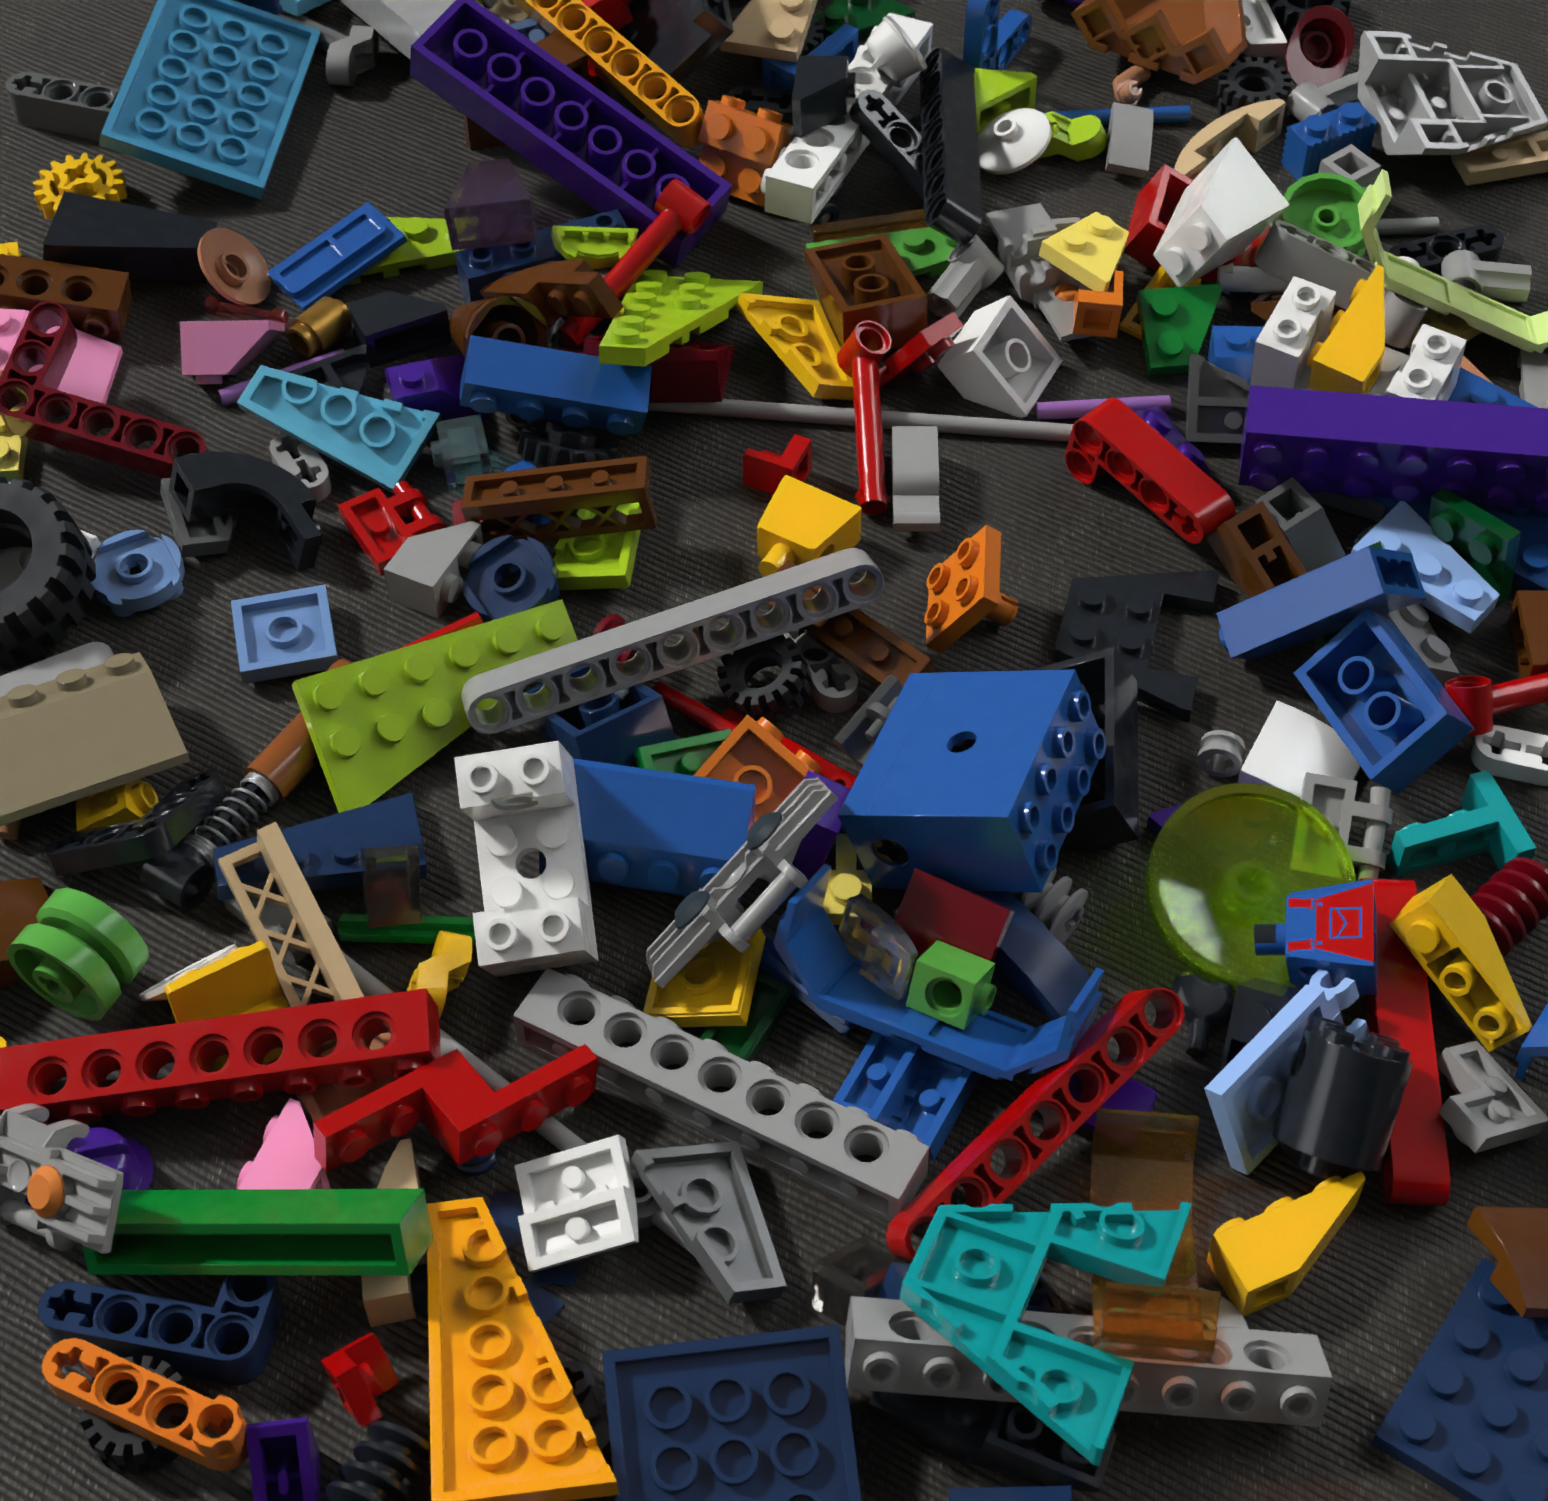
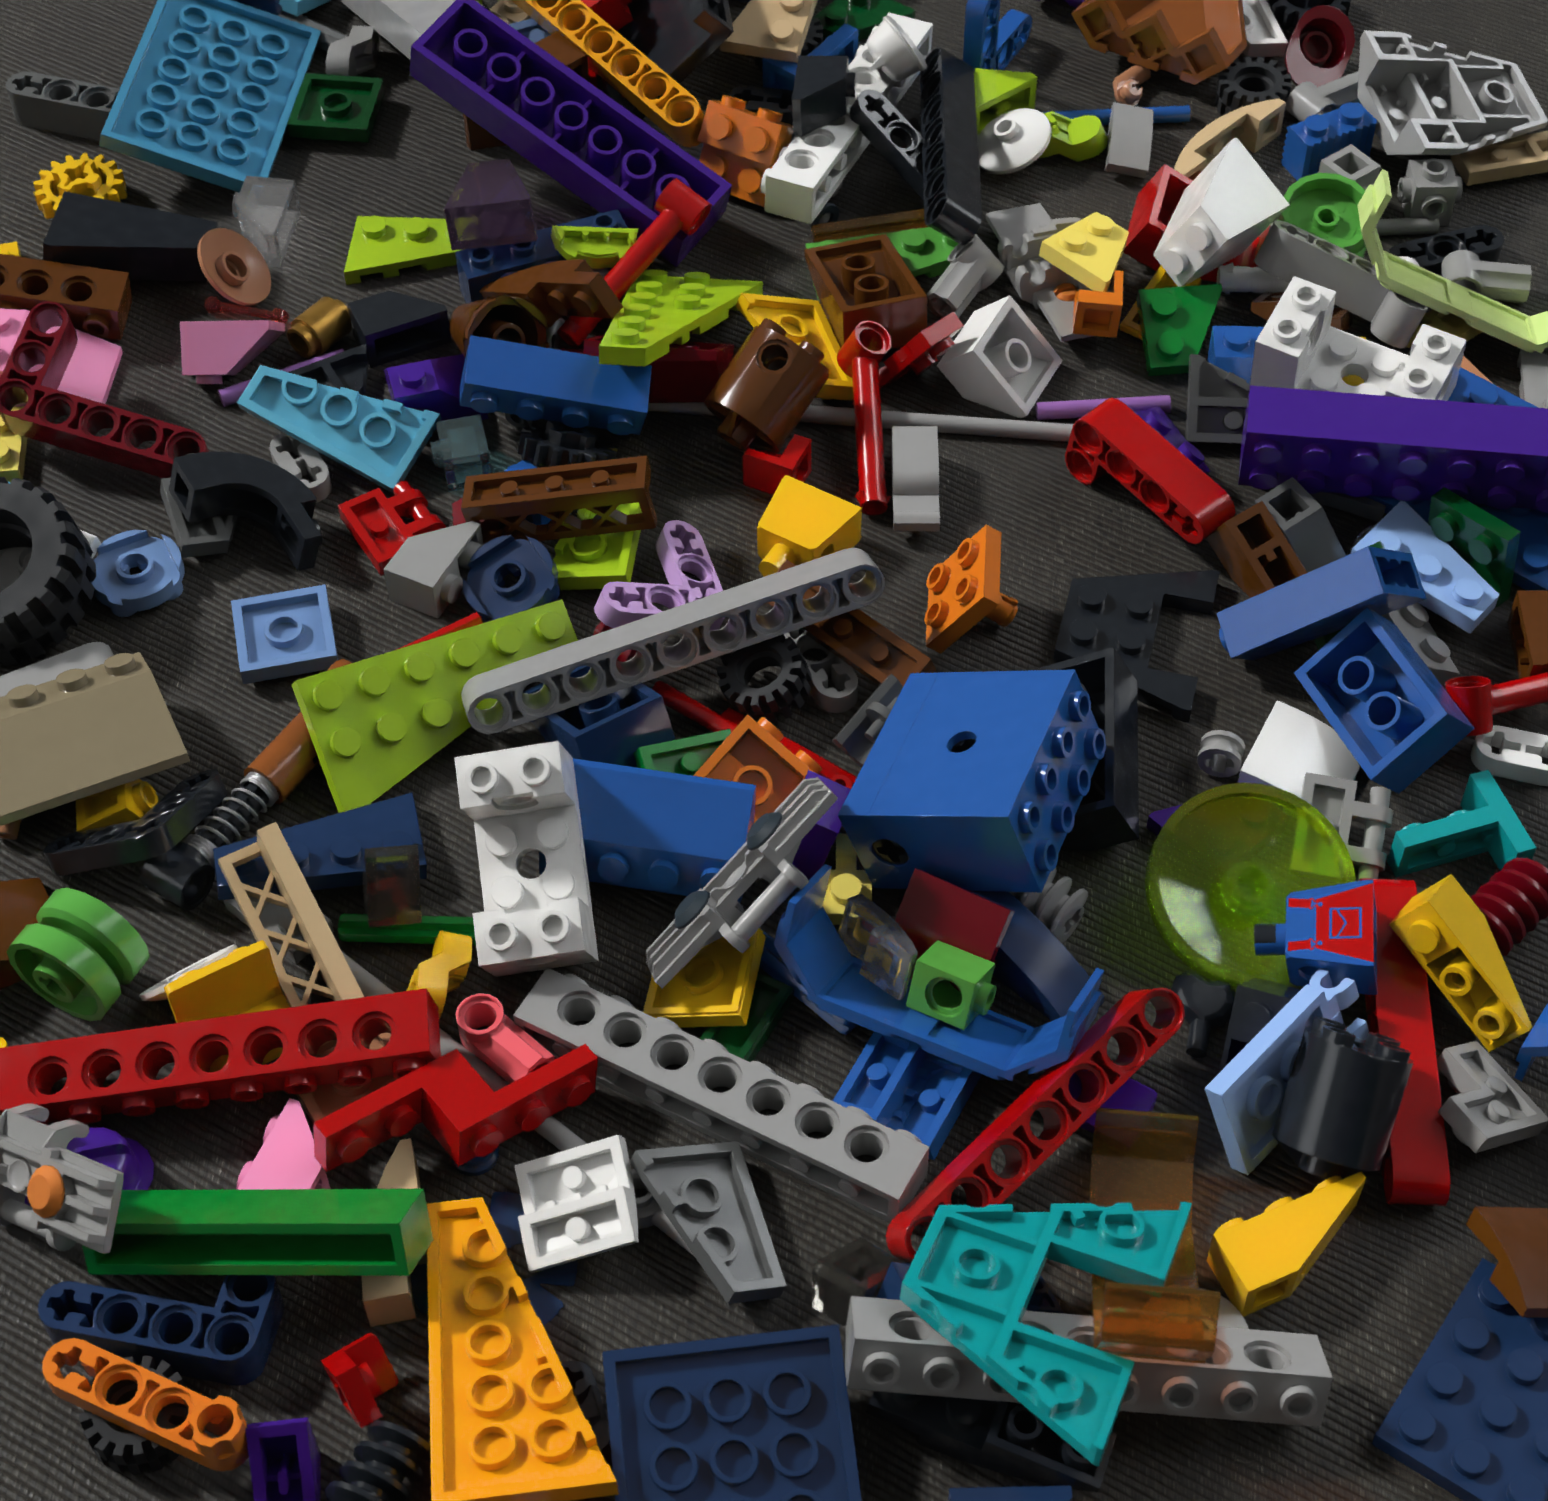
blue piece [267,202,407,312] -> none
yellow slope [1306,265,1385,395] -> none
none -> clear slope [232,176,301,268]
none -> dark green plate [287,73,385,143]
none -> coral piece [455,993,555,1084]
none -> lavender beam [594,520,725,630]
none -> reddish brown cylinder [704,318,829,453]
none -> light grey brick [1398,158,1462,226]

